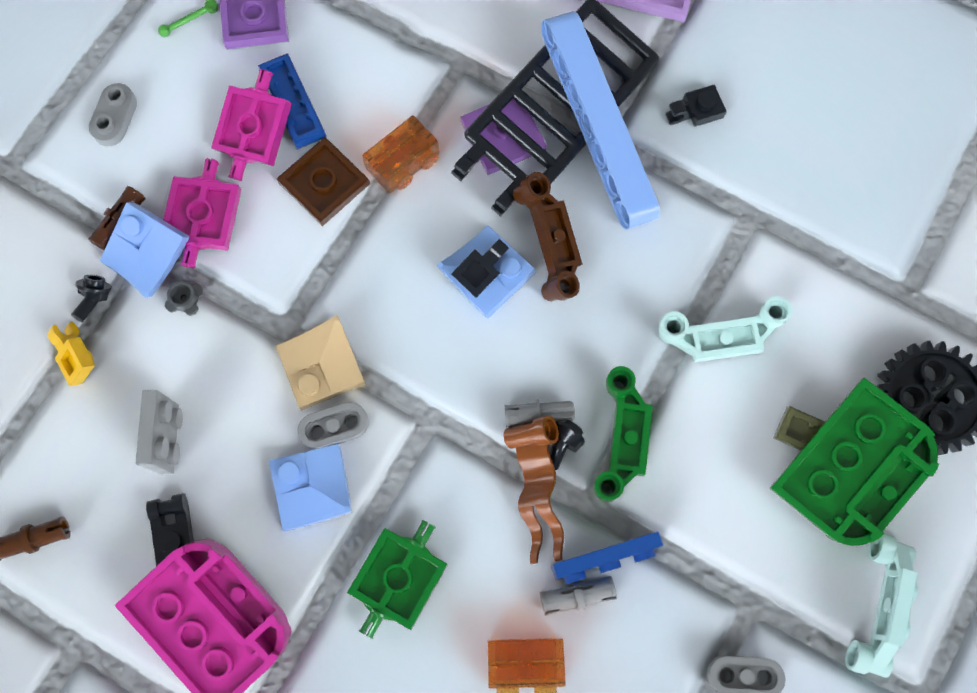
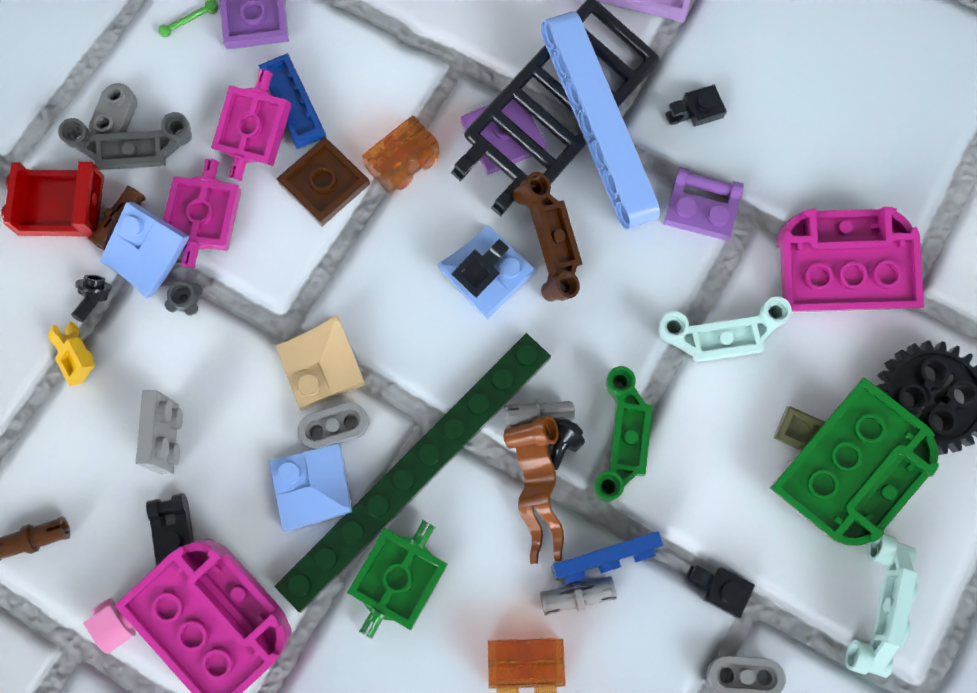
none -> red panel [1,161,104,236]
none -> dark grey plate [58,112,192,170]
none -> bright pink plate [83,598,136,654]
none -> dark green plate [274,333,551,613]
none -> medium lavender plate [664,167,744,241]
none -> black plate [685,565,755,619]
none -> dark pink plate [776,206,924,312]

